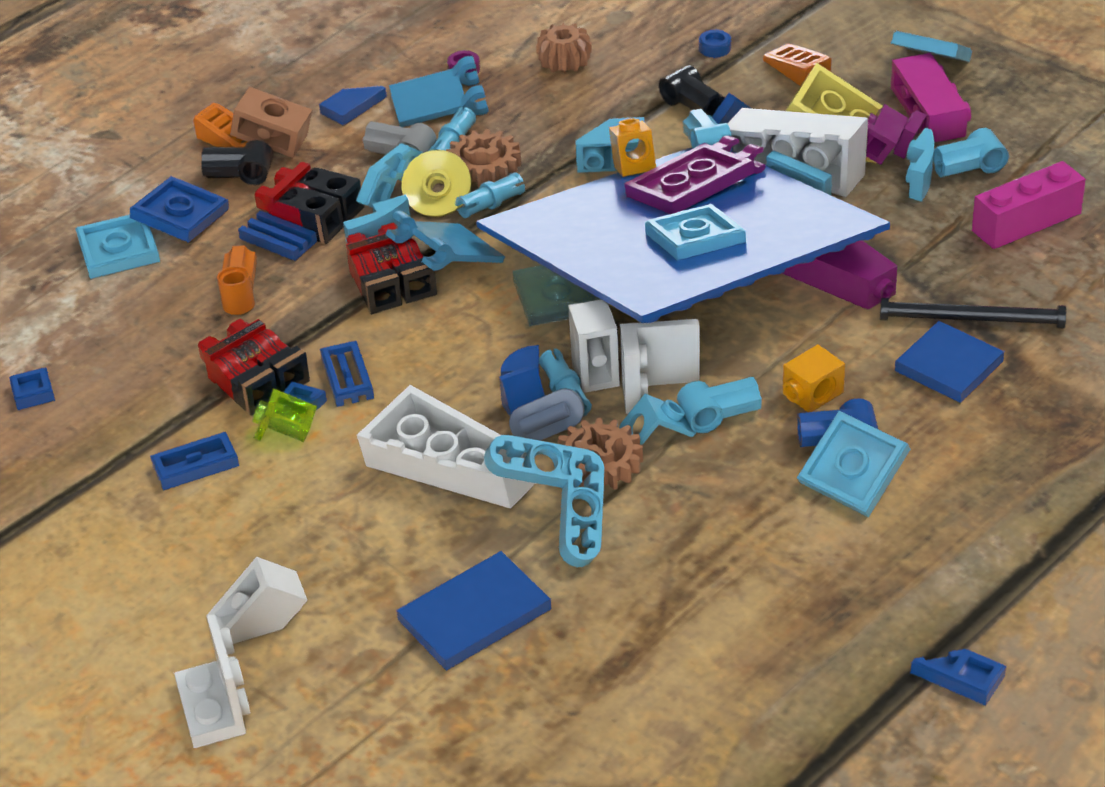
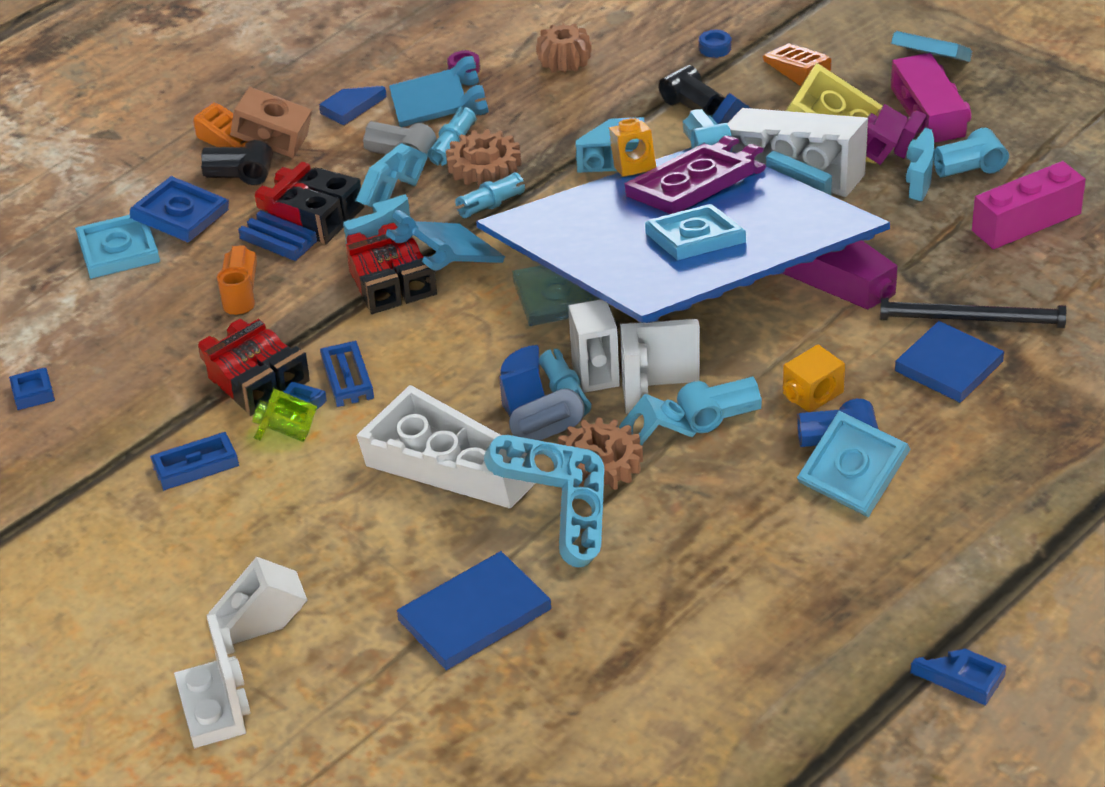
light yellow dish [401,150,471,217] -> none

